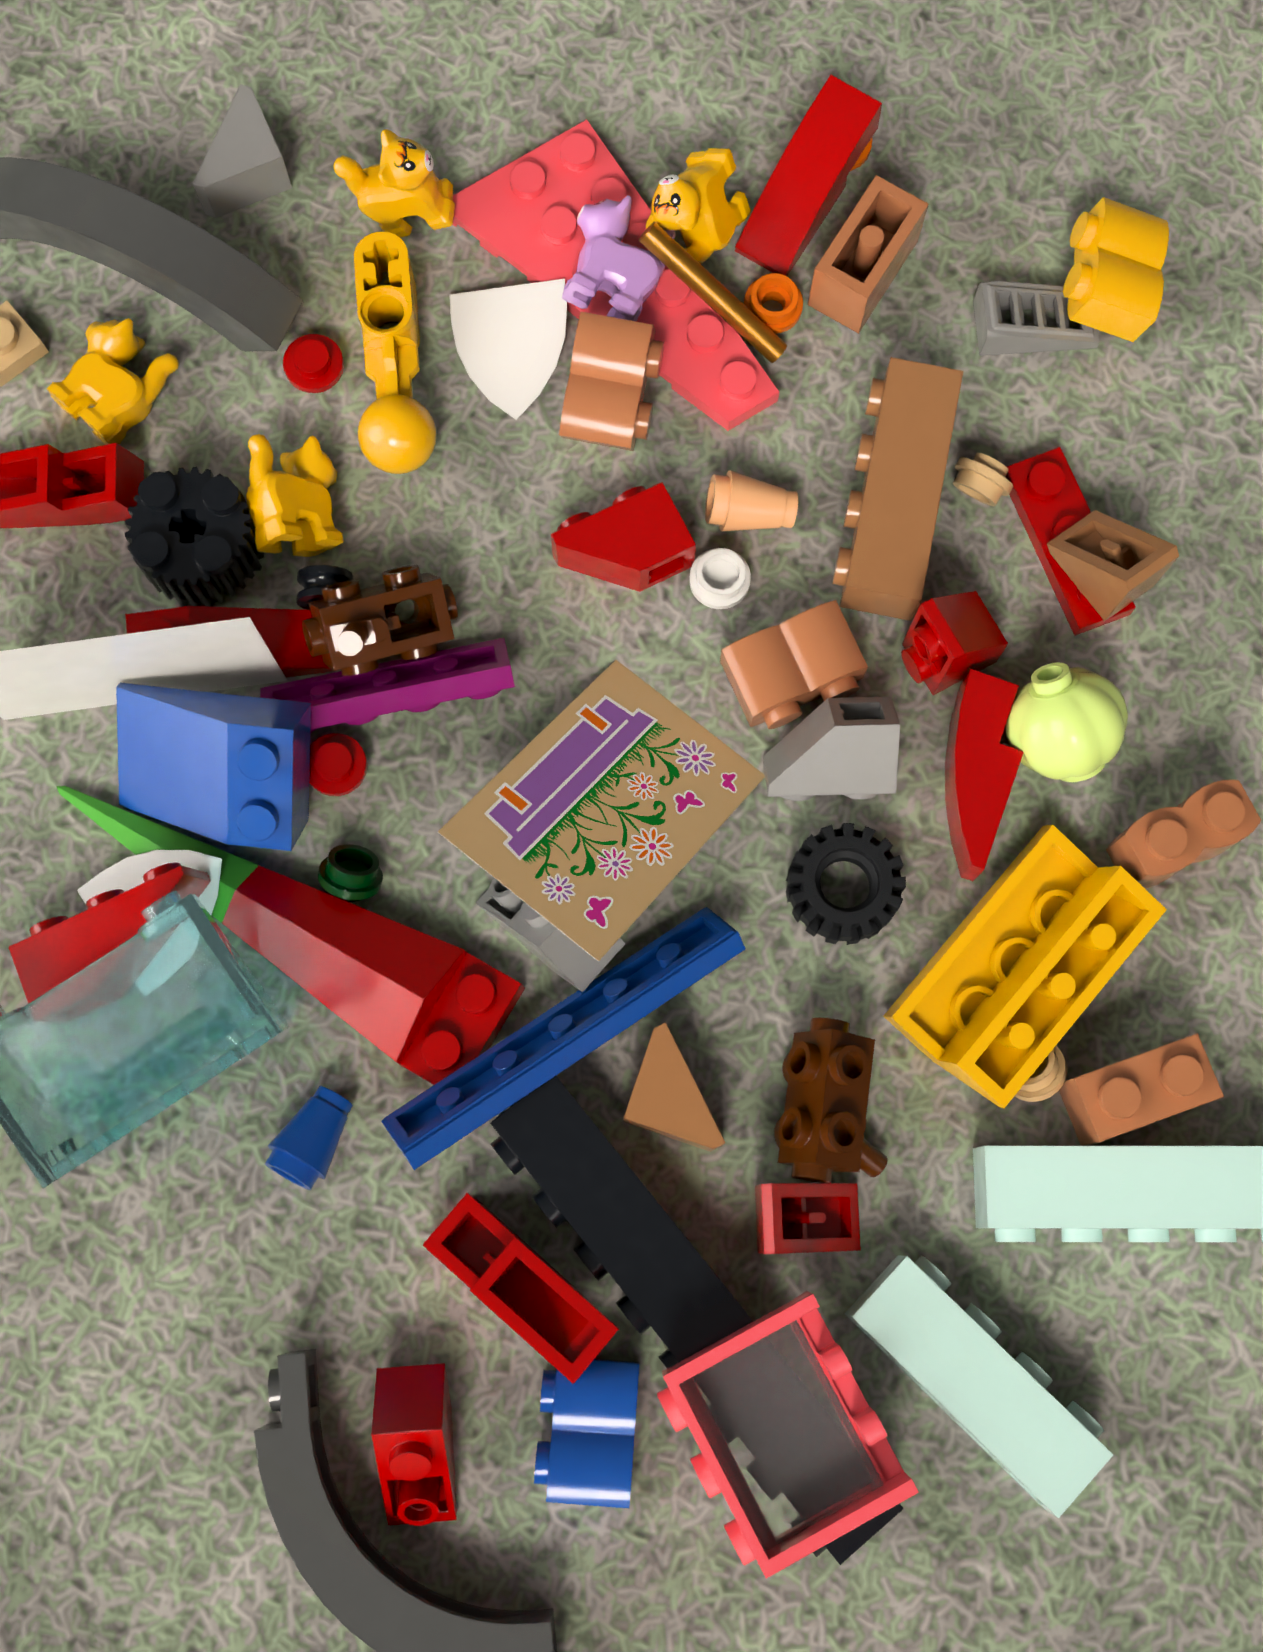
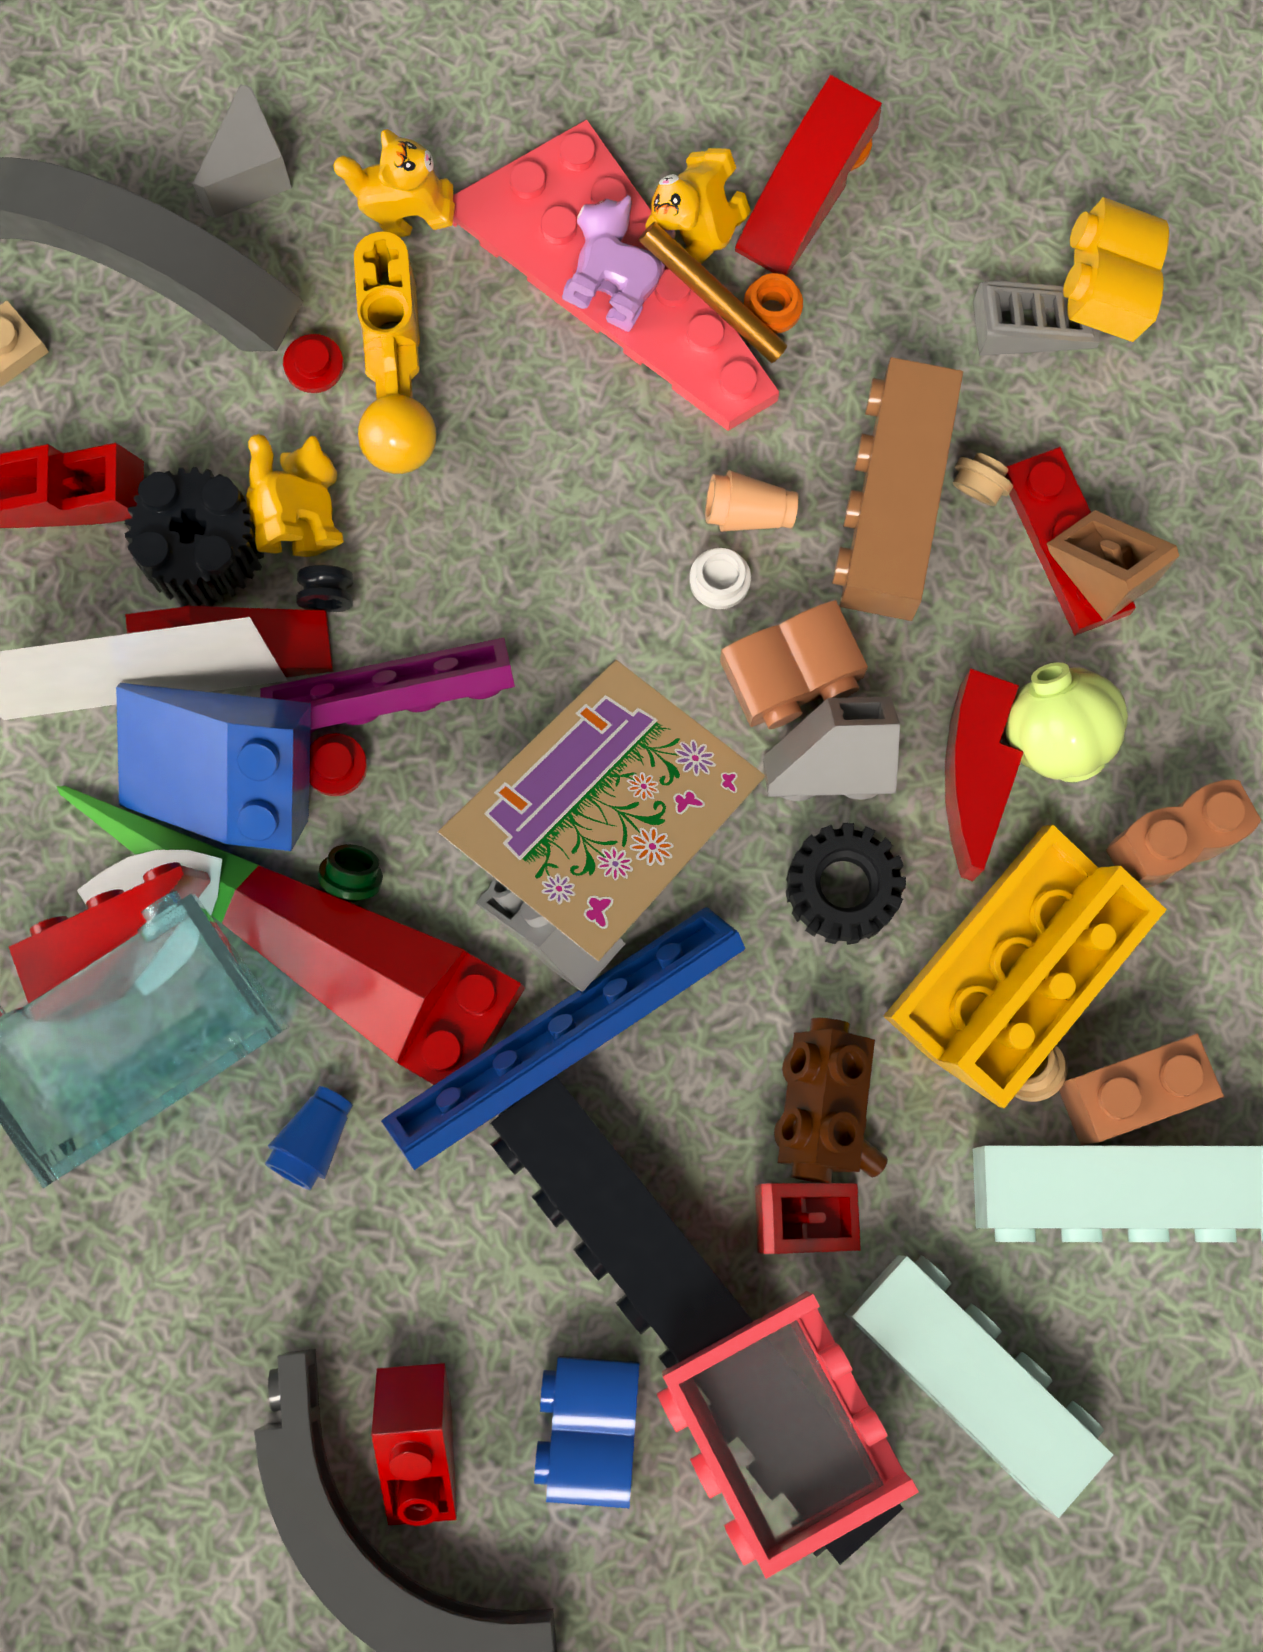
yellow animal [46,318,179,444] -> none
reddish brown brick [302,565,458,676] -> none
red slope [423,1193,619,1384] -> none
white sticker [449,279,567,420] -> none
red slope [551,482,696,592] -> none
nougat brick [559,312,664,451] -> none
medium nougat slope [623,1022,725,1152] -> none
nougat brick [808,175,929,334] -> none
red slope [901,591,1008,695] -> none

